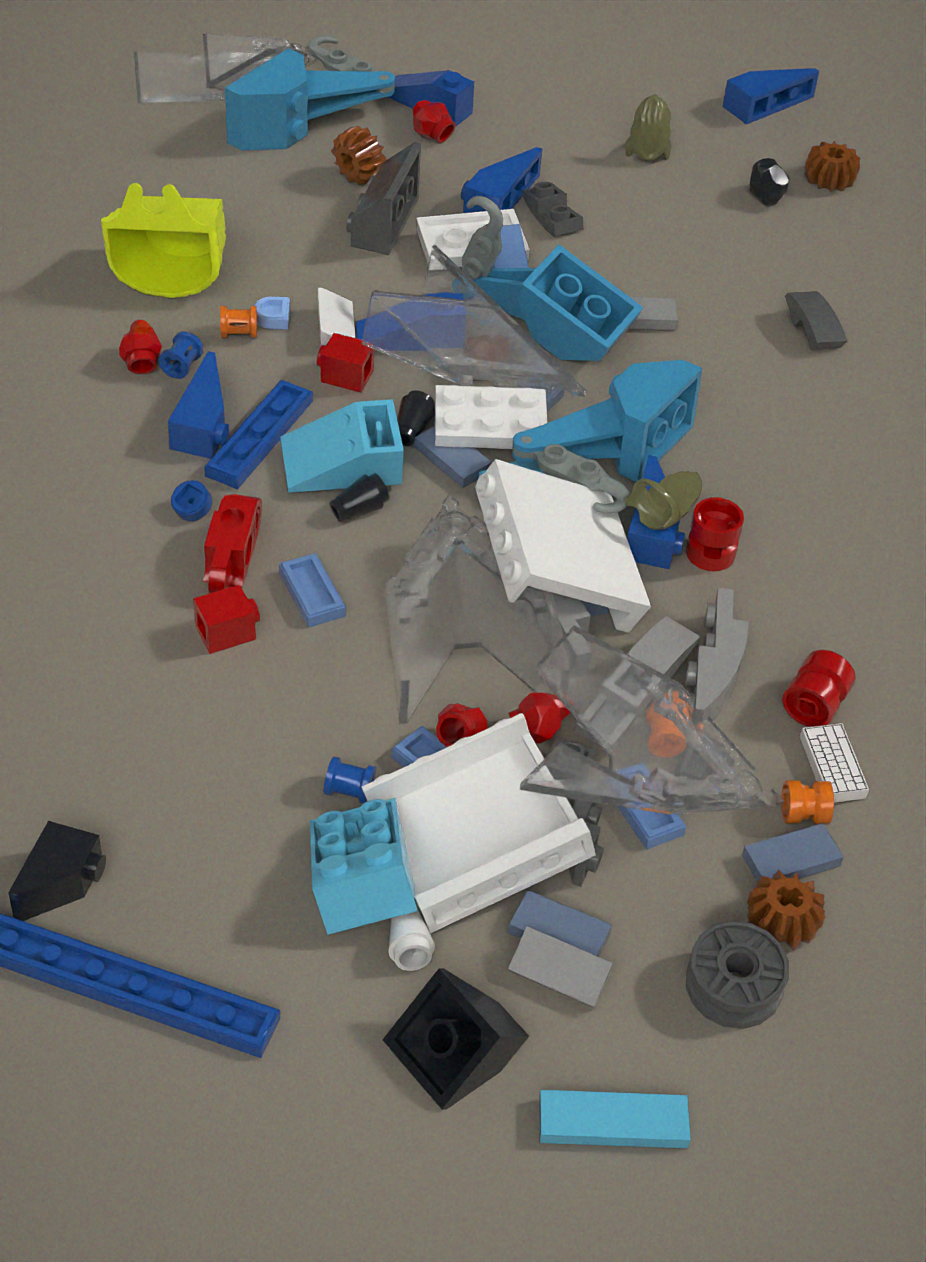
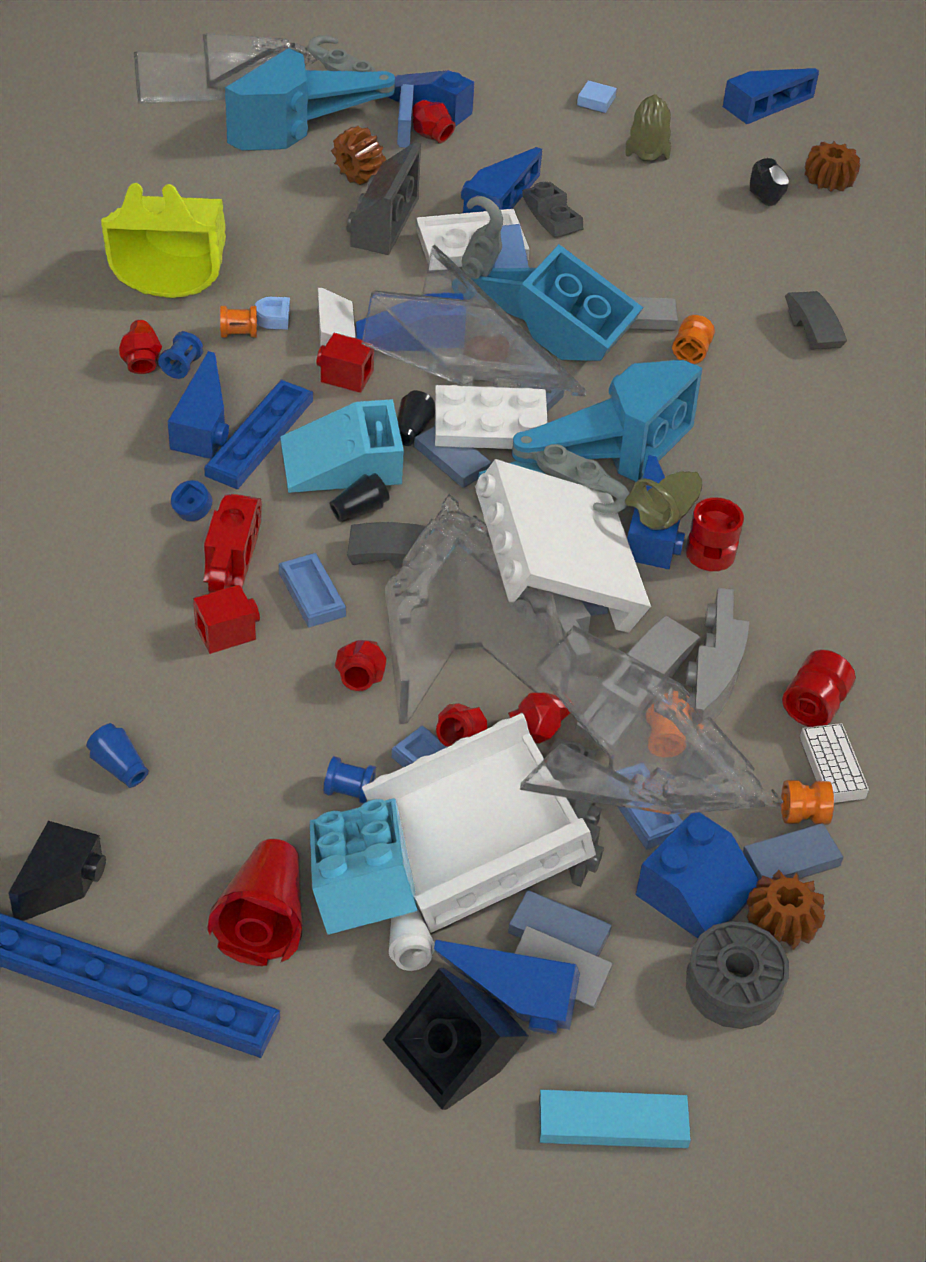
none -> blue cone [86,723,149,788]
none -> red cone [207,839,302,966]
none -> red rock [335,640,387,691]
none -> dark grey slope [347,522,435,569]
none -> medium blue tile [397,84,414,148]
none -> blue slope [434,940,580,1035]
none -> light blue tile [577,80,617,113]
none -> blue slope [635,809,759,938]
none -> orange wheel [672,315,715,364]

